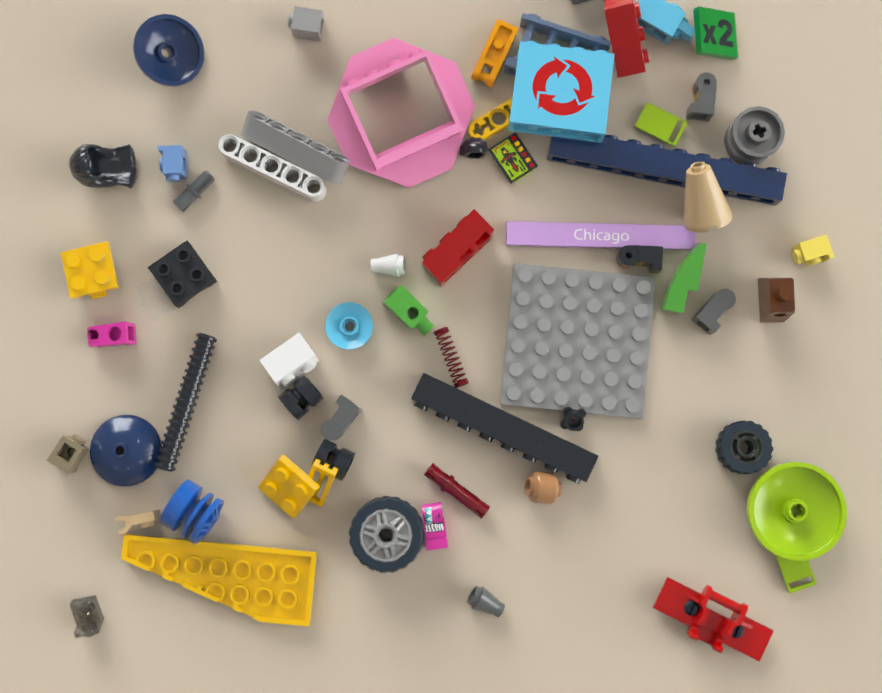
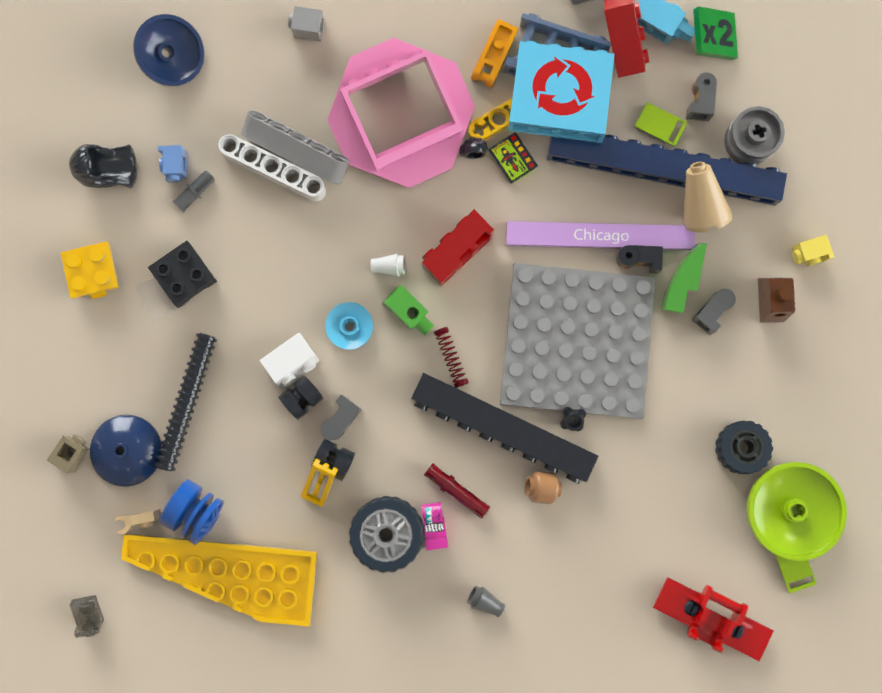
dark pink leg [87,321,136,348] -> none
yellow plate [258,454,320,519] -> none

